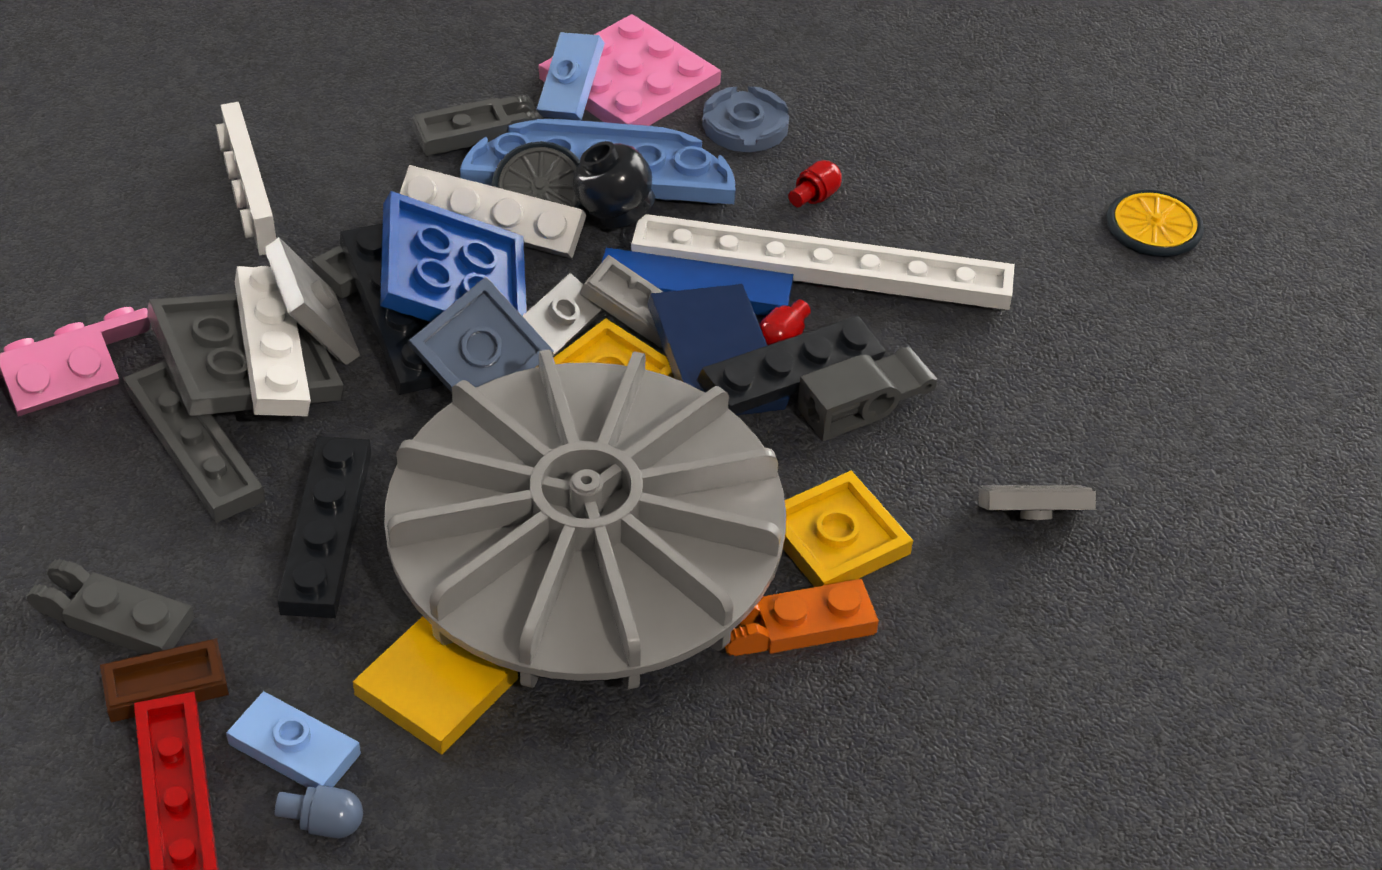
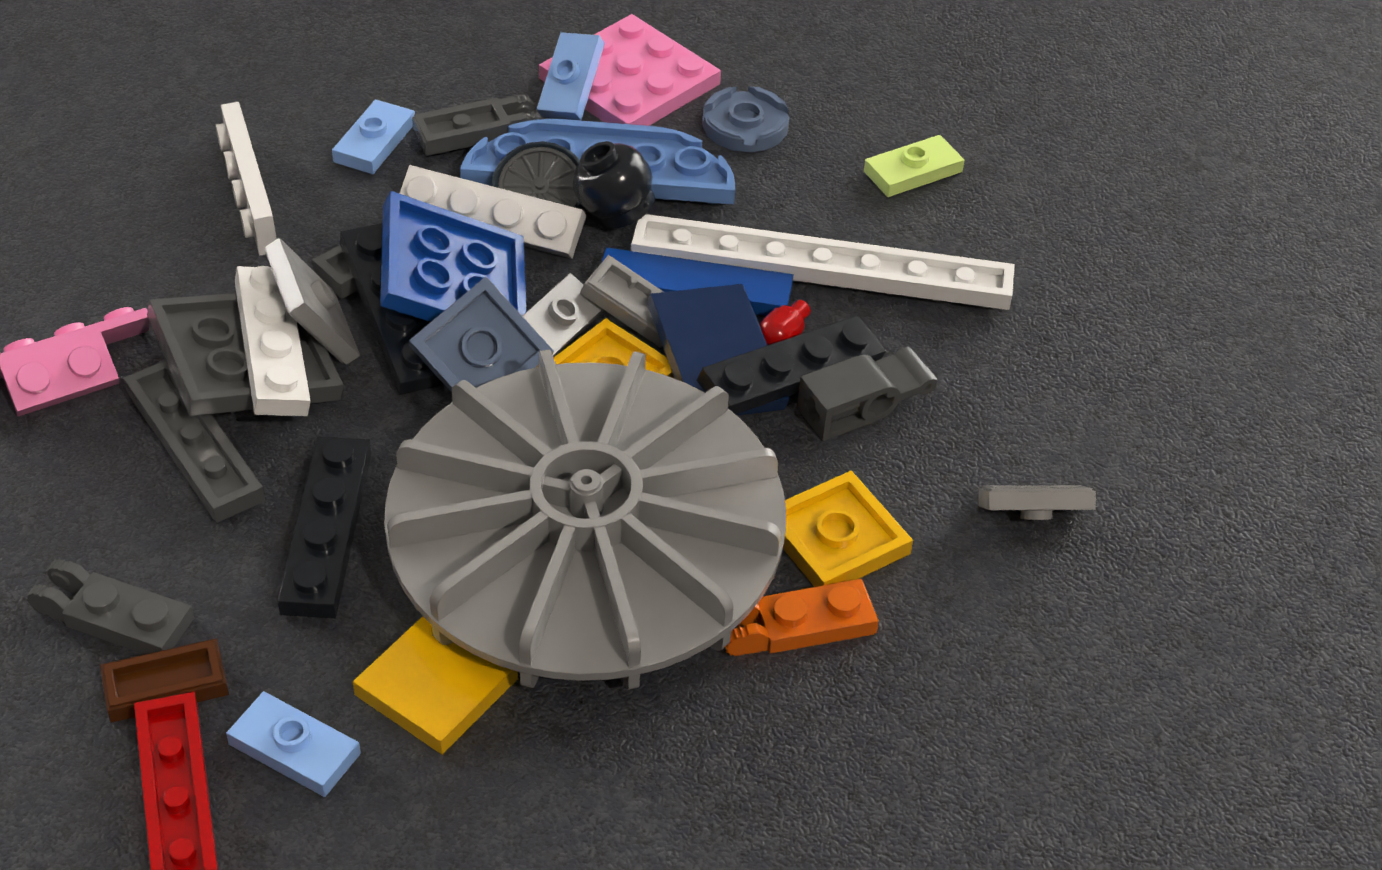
sand blue cylinder [275,785,363,838] -> none
red cylinder [788,160,842,207] -> none
yellow wheel [1107,189,1204,257] -> none
none -> light blue plate [332,99,415,174]
none -> yellowish green plate [864,135,965,197]

